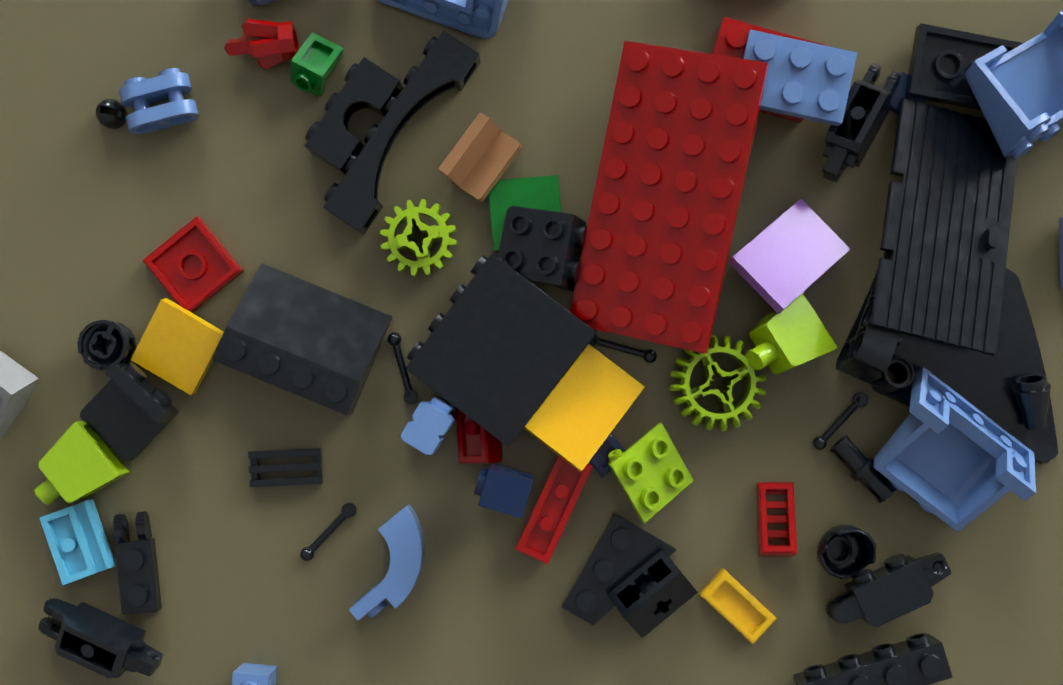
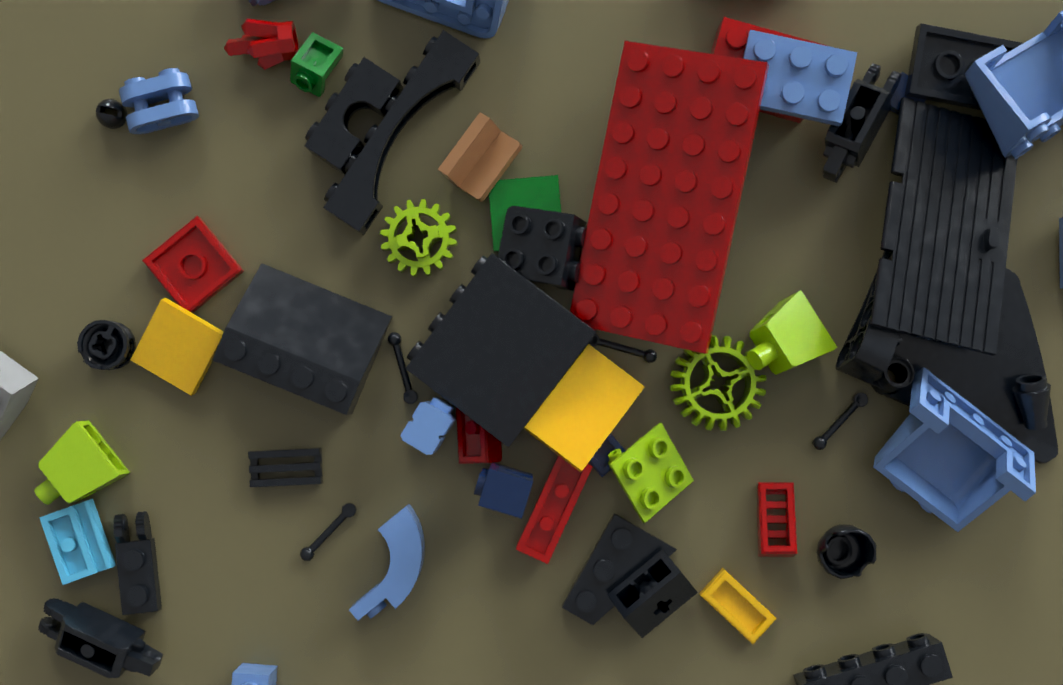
black bracket [80,363,179,461] -> none
tile [729,199,850,314] -> none
black hinge [825,552,952,627] -> none
black pin [830,435,896,503] -> none

